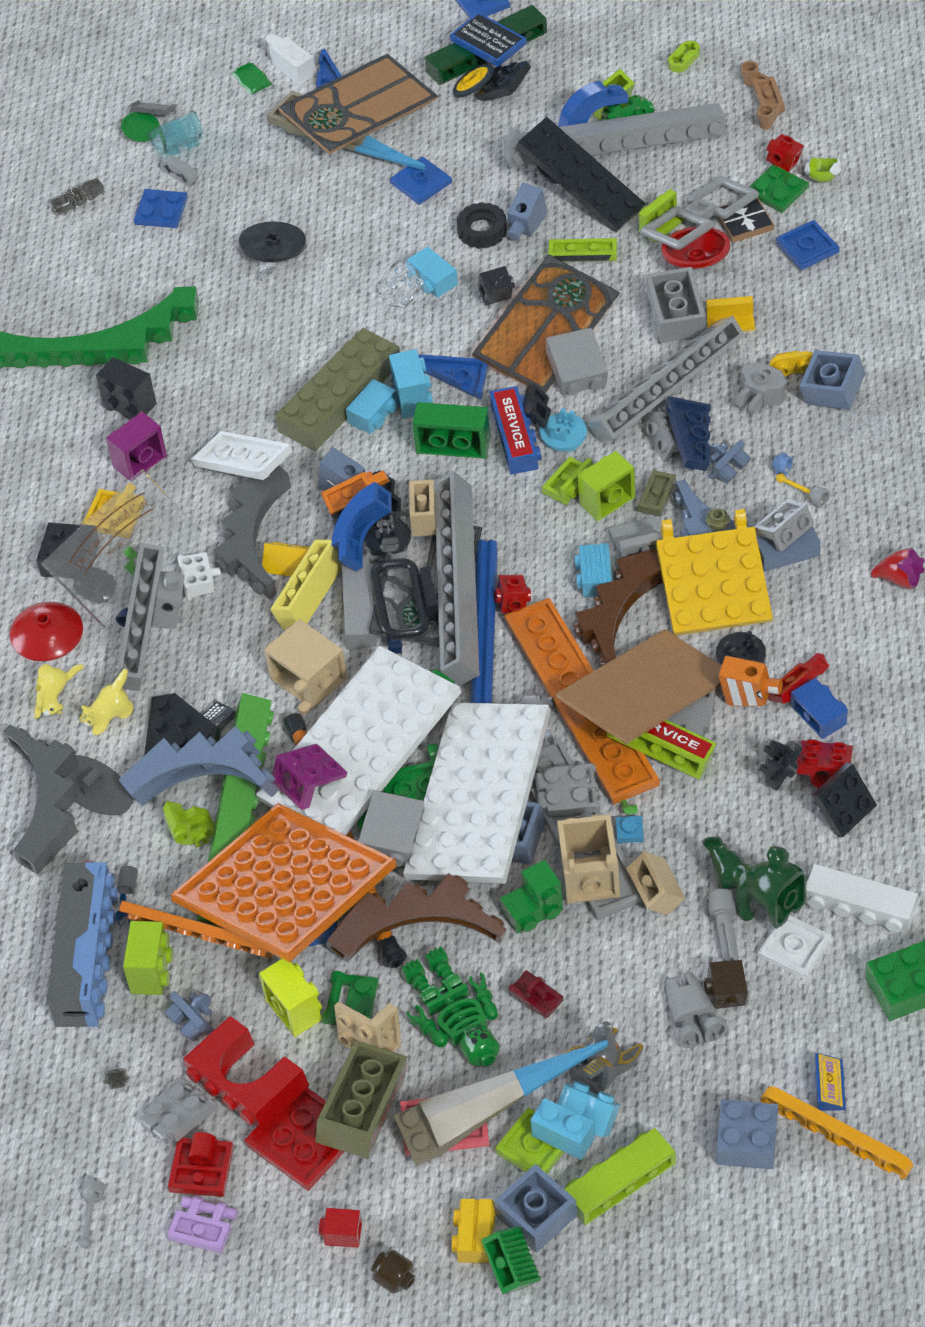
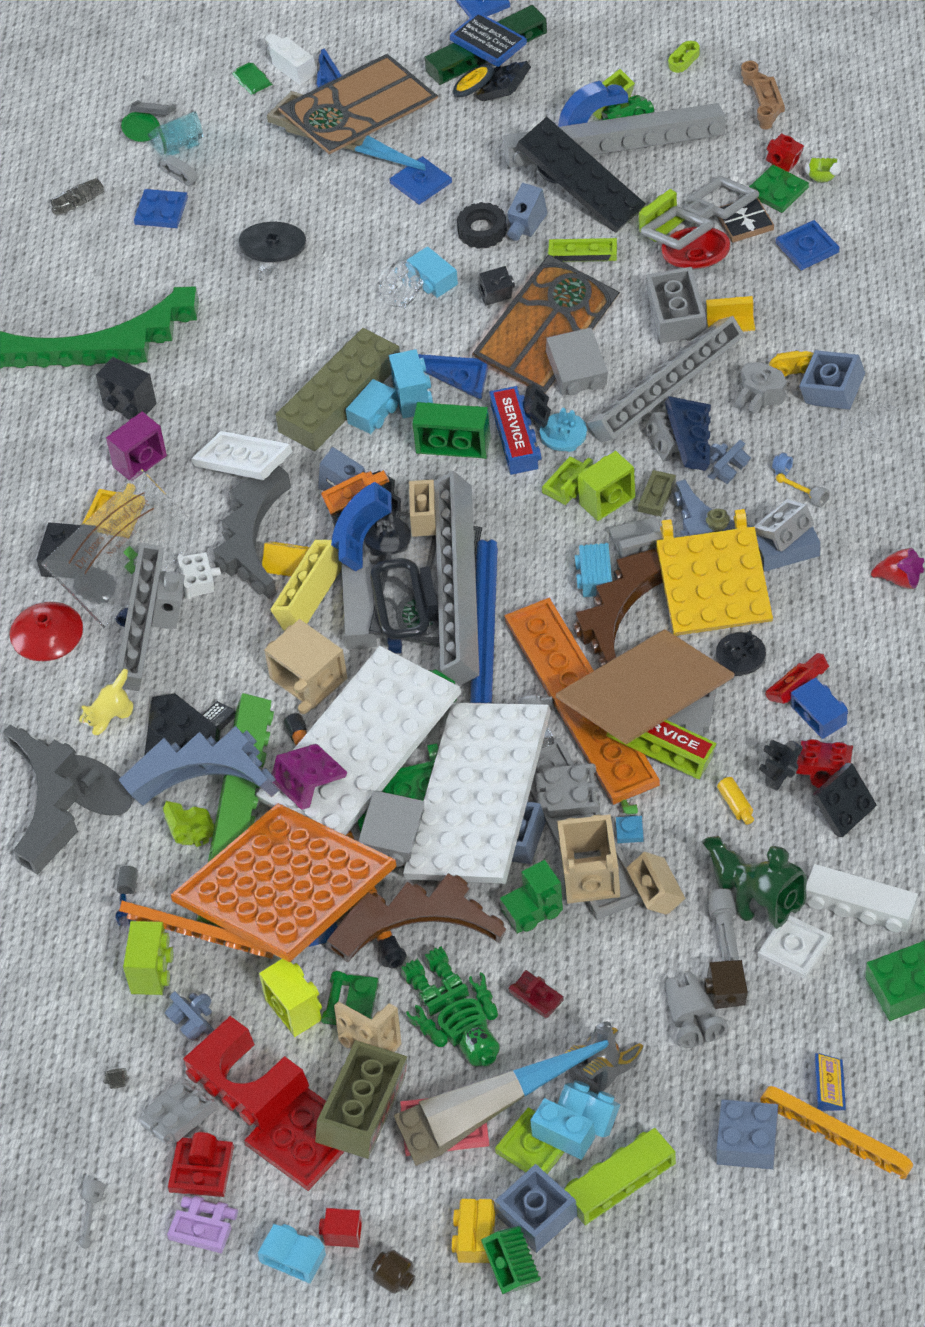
light yellow animal [34,664,84,719] -> none
piece [47,861,118,1027] -> none
red brick [494,575,531,613] -> none
orange torso [719,656,783,706] -> none
none -> medium azure brick [258,1224,326,1283]
none -> yellow cylinder [717,777,754,825]

